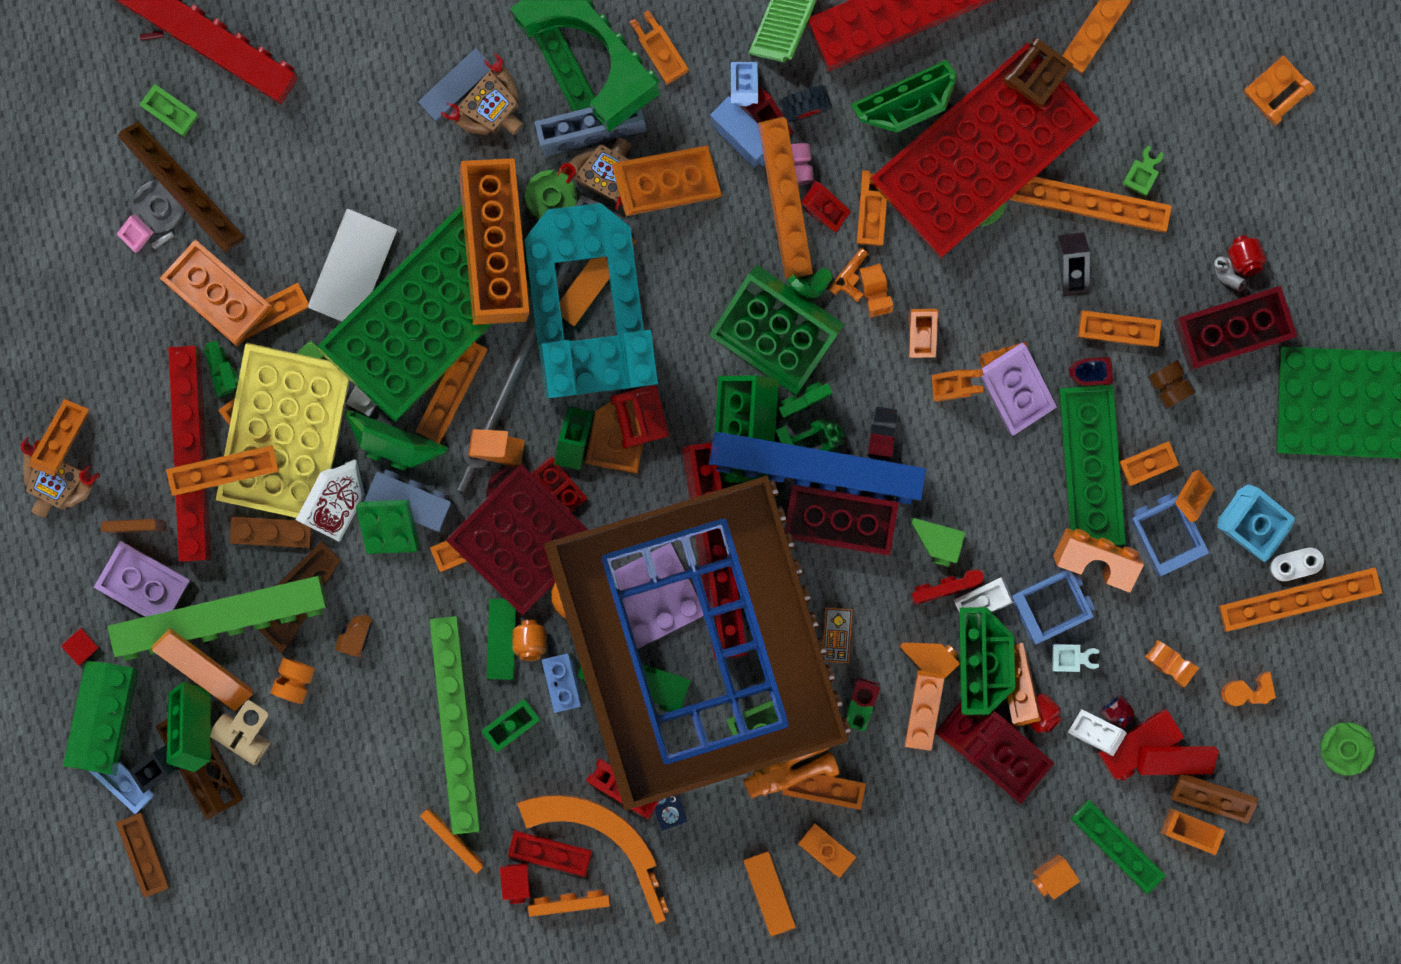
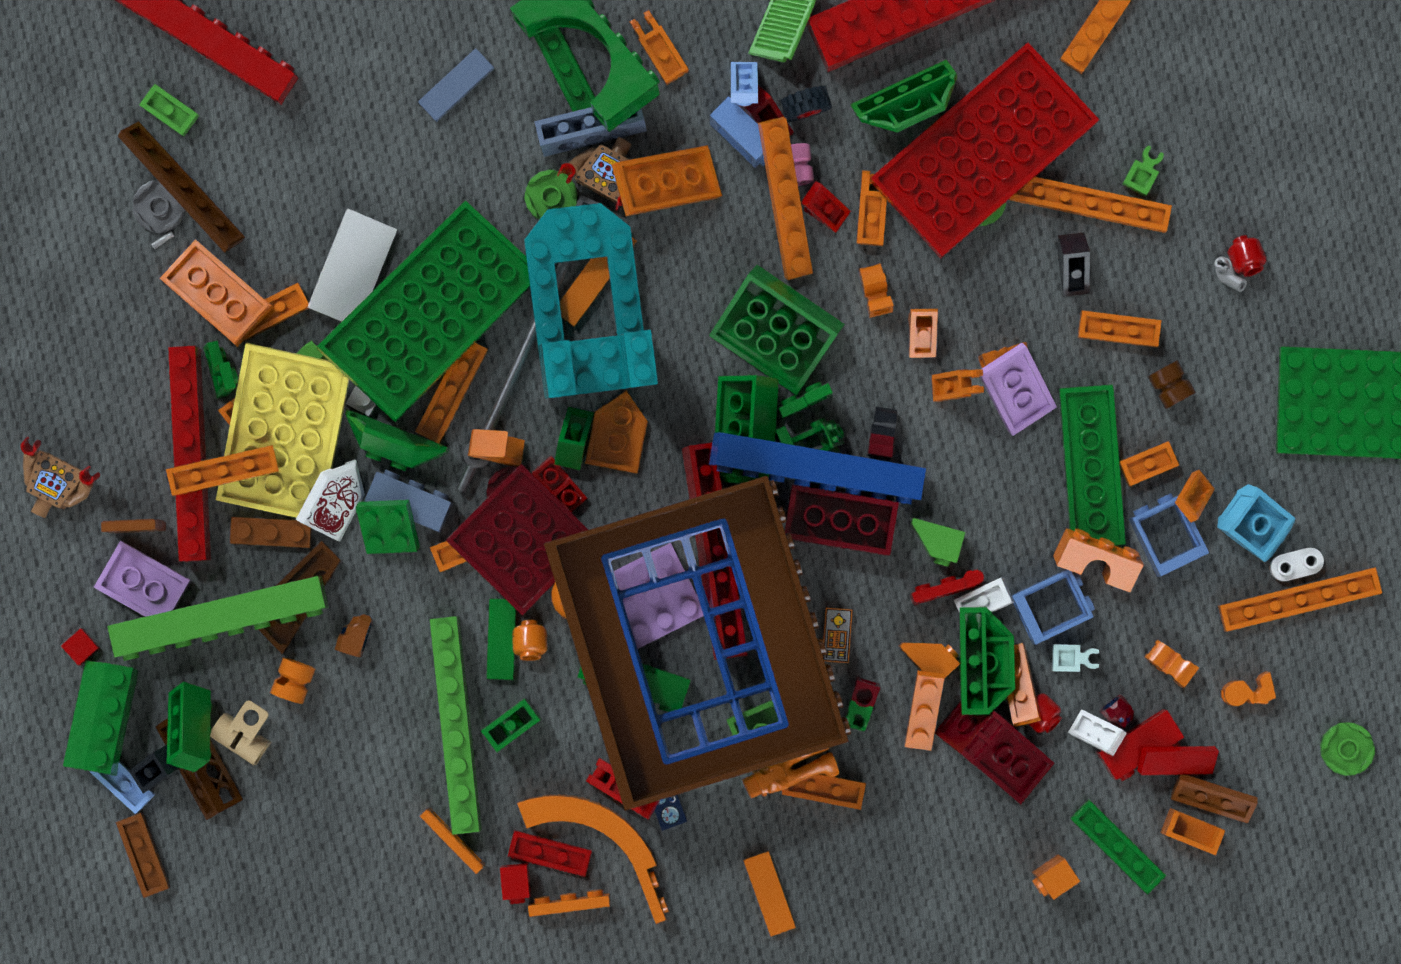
orange plate [29,399,89,476] -> none
bright pink tile [117,214,154,253] -> none
dark red piece [139,31,164,41] -> none
orange tile [152,628,253,711] -> none
medium nougat torso [441,53,524,135] -> none
orange brick [459,158,529,325] -> none
medium blue window [542,653,584,713] -> none
red plate [610,385,670,449] -> none
green hair [788,267,833,299] -> none
orange plate [798,823,856,878] -> none
orange hose [828,248,869,302] -> none
reddish brown plate [1003,38,1074,108] -> none
rock [1068,357,1113,386] -> none
dark red brick [1173,286,1297,371] -> none
orange plate [1243,55,1315,126] -> none

